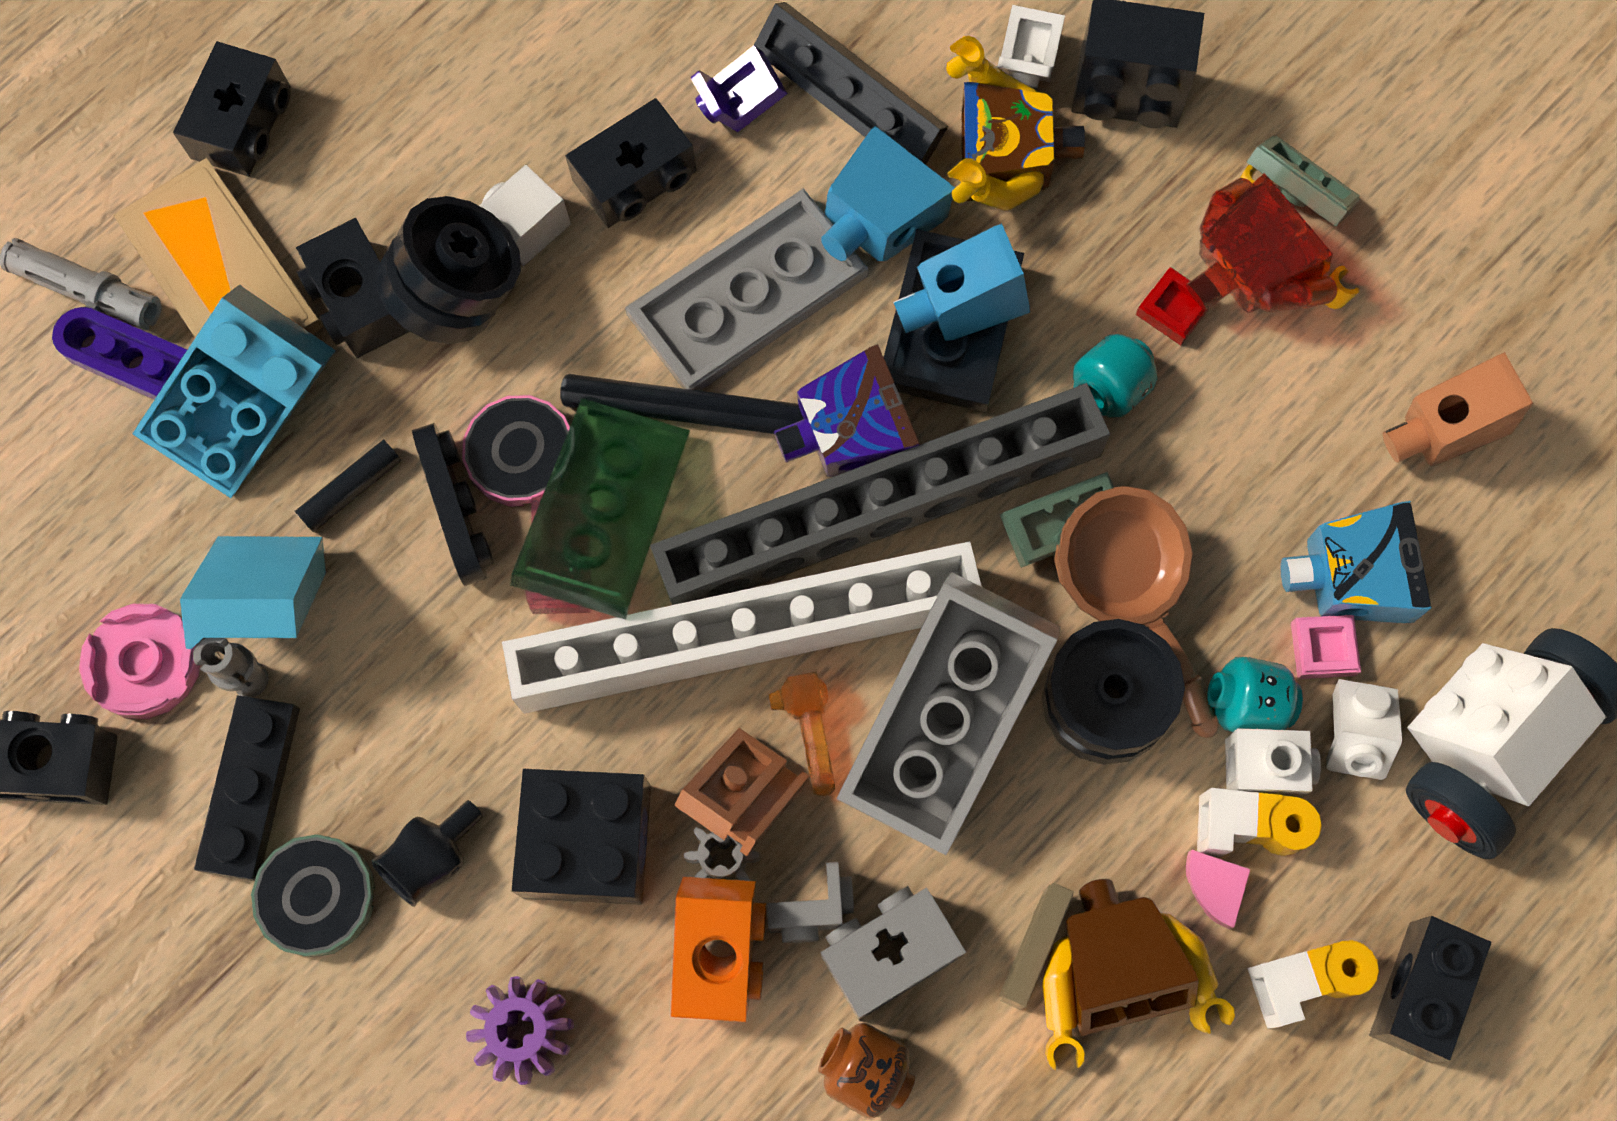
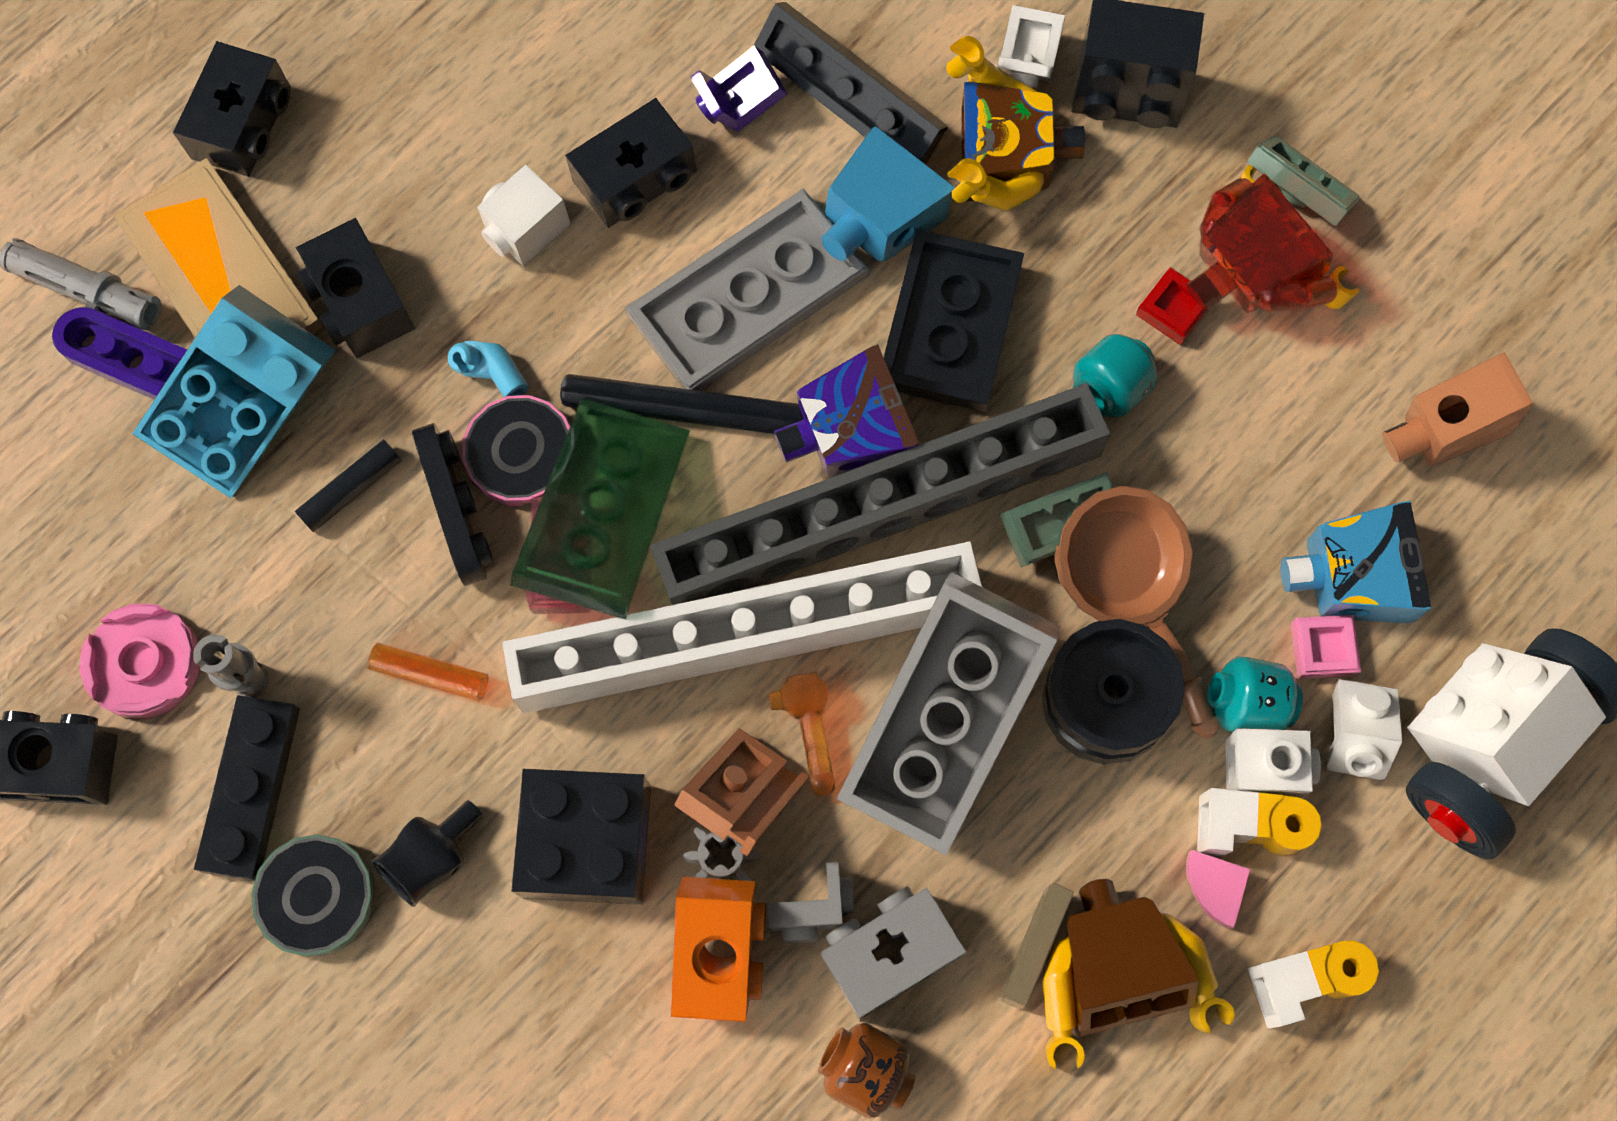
medium azure container [180,536,326,649] -> none
black wheel [376,196,521,344] -> none
medium lavender gear [466,976,574,1085] -> none
dark azure torso [893,223,1031,340] -> none
black brick [1369,916,1492,1062] -> none
none -> clear orange piece [368,642,489,702]
none -> medium azure arm [448,341,529,397]

